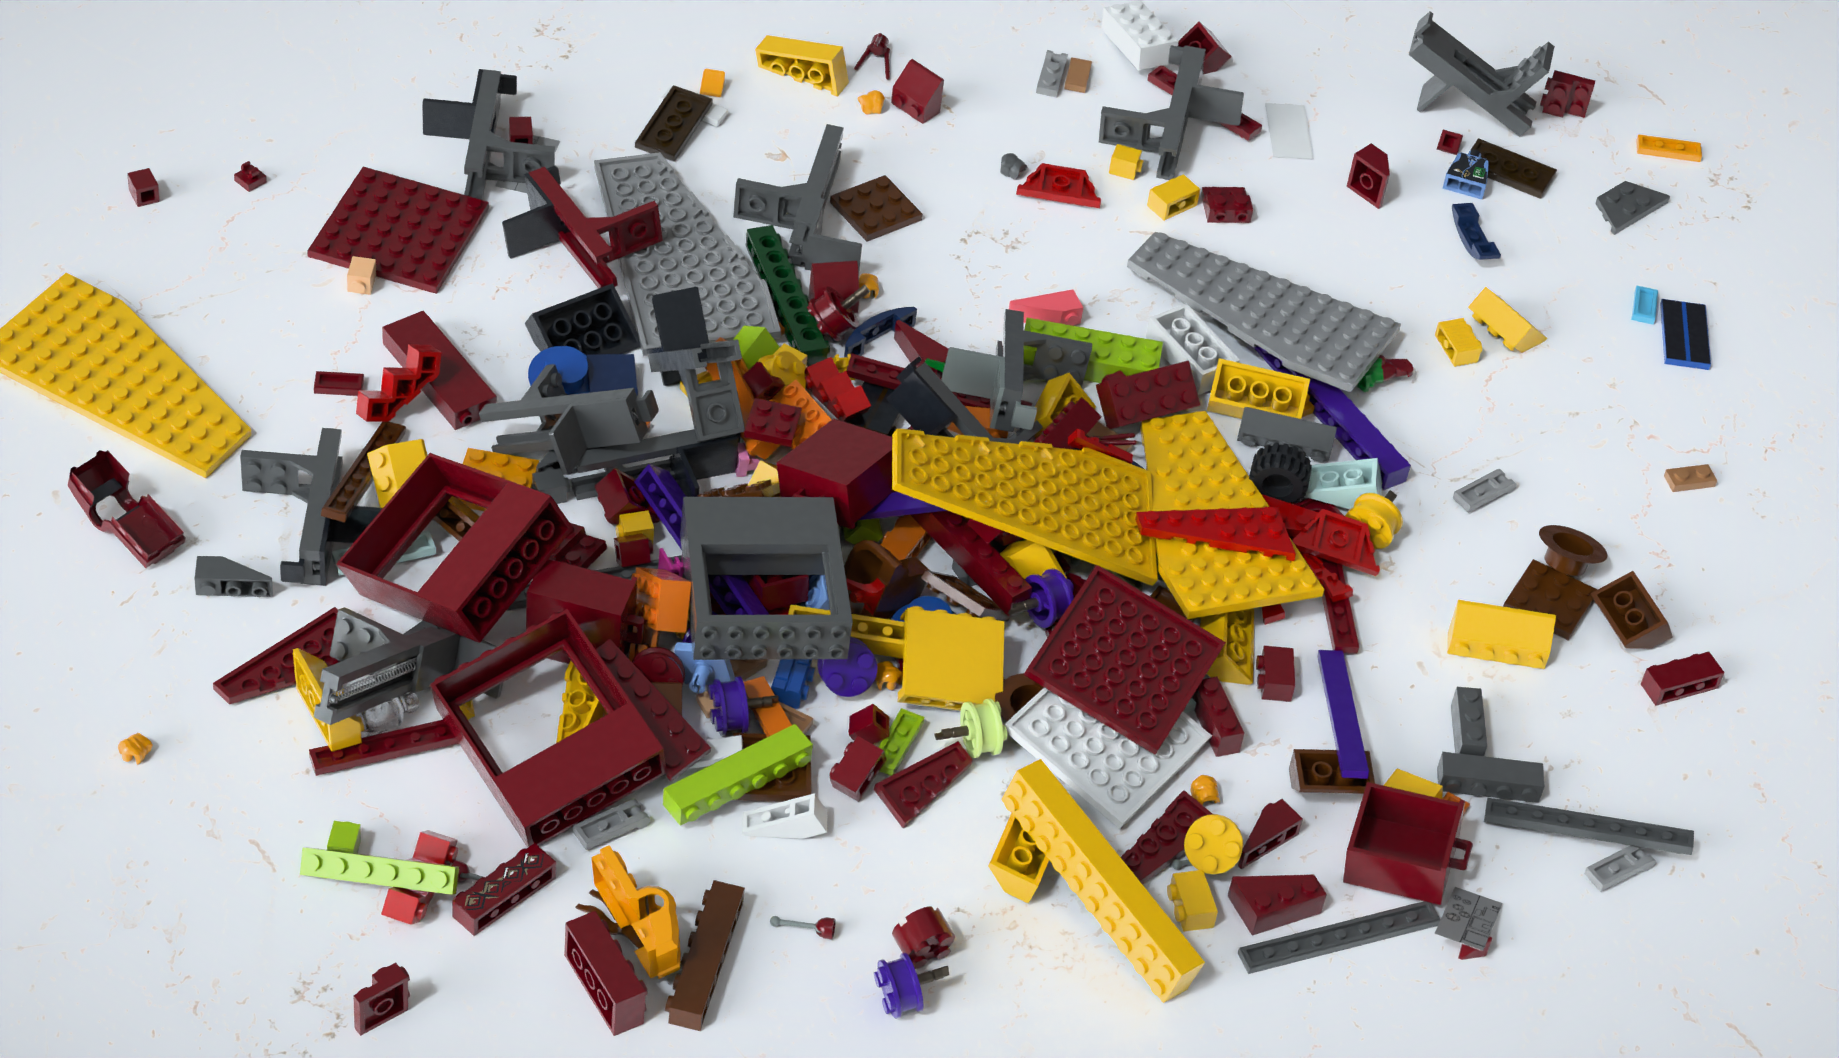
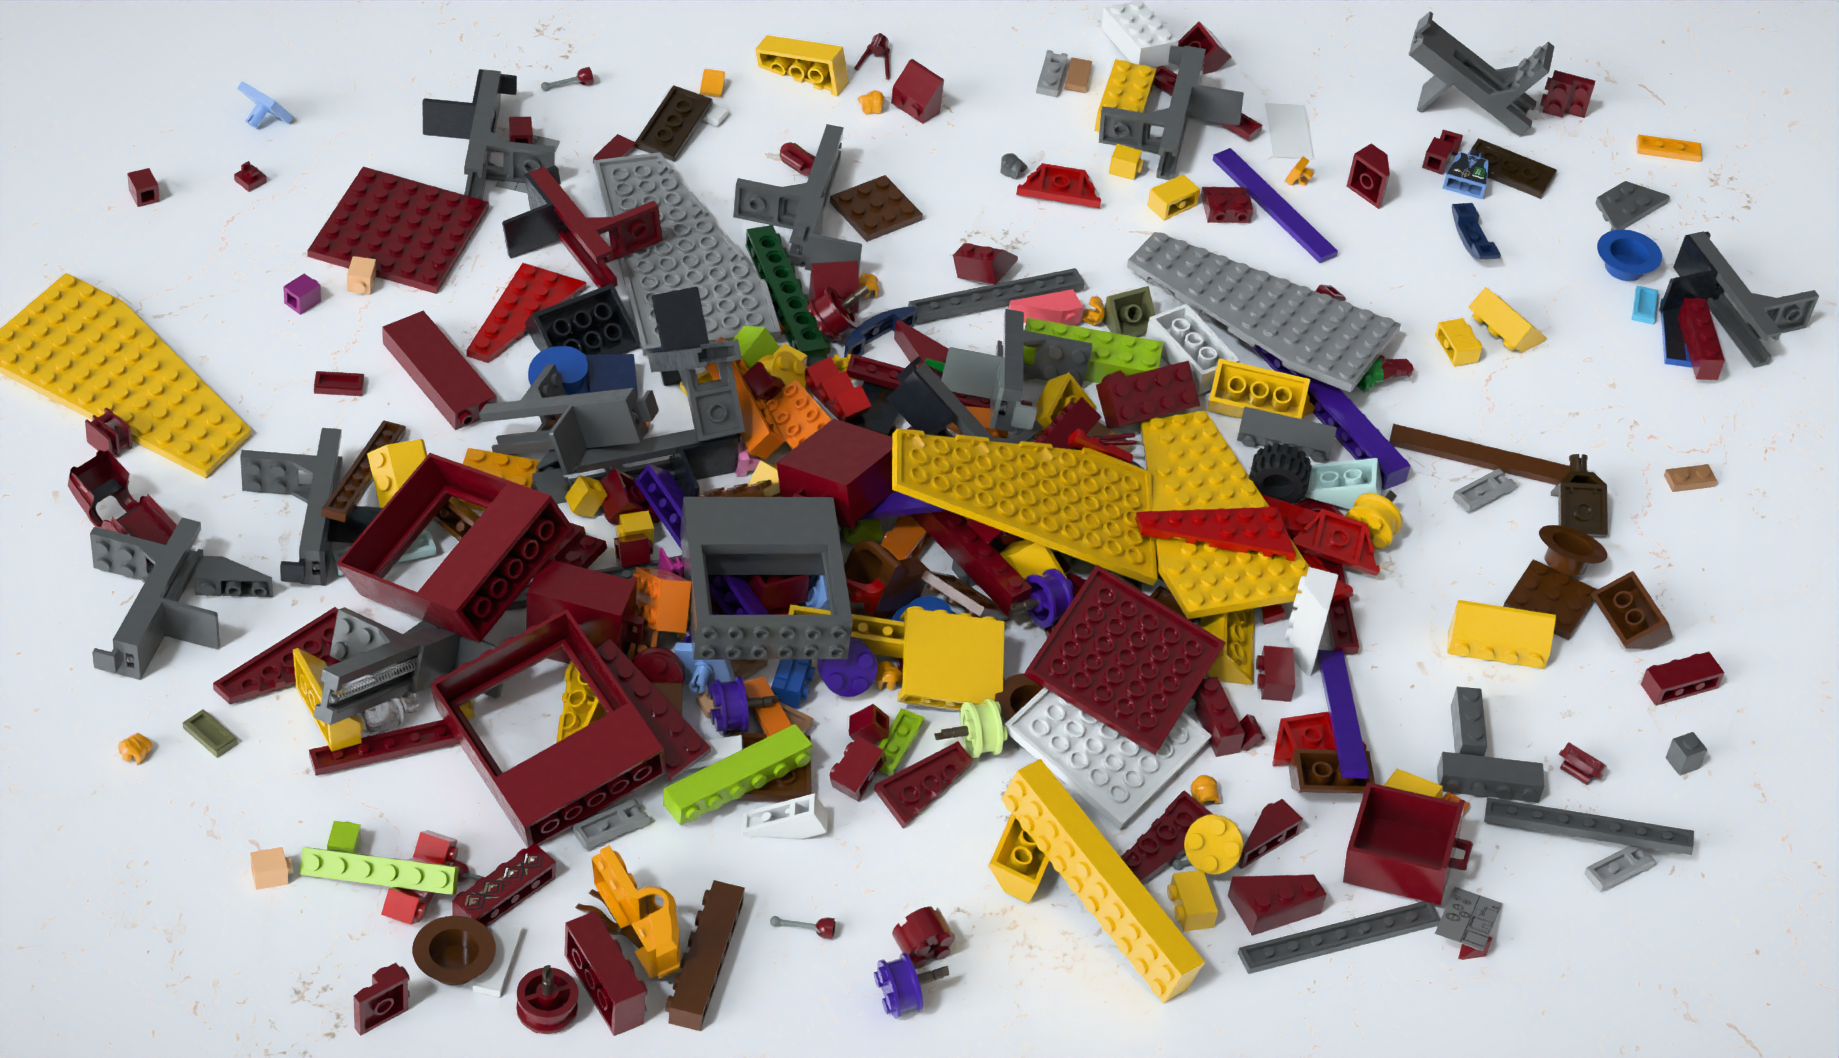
red brick [356,344,442,422] -> none
dark red plate [744,398,802,447] -> none
none -> dark red piece [85,407,132,457]
none -> dark grey piece [90,517,220,680]
none -> olive tile [182,709,238,758]
none -> light blue tile [237,81,294,129]
none -> light nougat brick [250,847,292,890]
none -> magenta brick [283,273,321,315]
none -> reddish brown hose [412,916,496,986]
none -> red wing [467,262,587,363]
none -> white tile [473,921,522,997]
none -> dark red wheel [516,965,578,1034]
none -> hinge [541,67,594,91]
none -> yellow brick [565,475,607,518]
none -> dark red tile [593,134,636,163]
none -> dark red piece [780,142,816,176]
none -> dark grey plate [908,268,1085,323]
none -> dark red slope [953,243,1018,284]
none -> light orange arm [1082,296,1105,326]
none -> yellow brick [1094,59,1157,132]
none -> olive slope [1103,286,1155,337]
none -> dark purple tile [1212,148,1338,263]
none -> dark red tile [1240,714,1266,751]
none -> red wing [1272,712,1367,767]
none -> light orange tile [1285,156,1314,186]
none -> white slope [1285,567,1338,676]
none -> dark red slope [1315,284,1346,301]
none -> reddish brown tile [1389,423,1570,485]
none -> dark red brick [1422,137,1454,175]
none -> dark brown plate [1551,454,1608,537]
none -> dark red piece [1558,742,1607,785]
none -> blue hose [1597,229,1662,281]
none -> dark grey piece [1659,231,1819,368]
none -> dark grey brick [1665,732,1708,776]
none -> dark red brick [1678,298,1725,380]

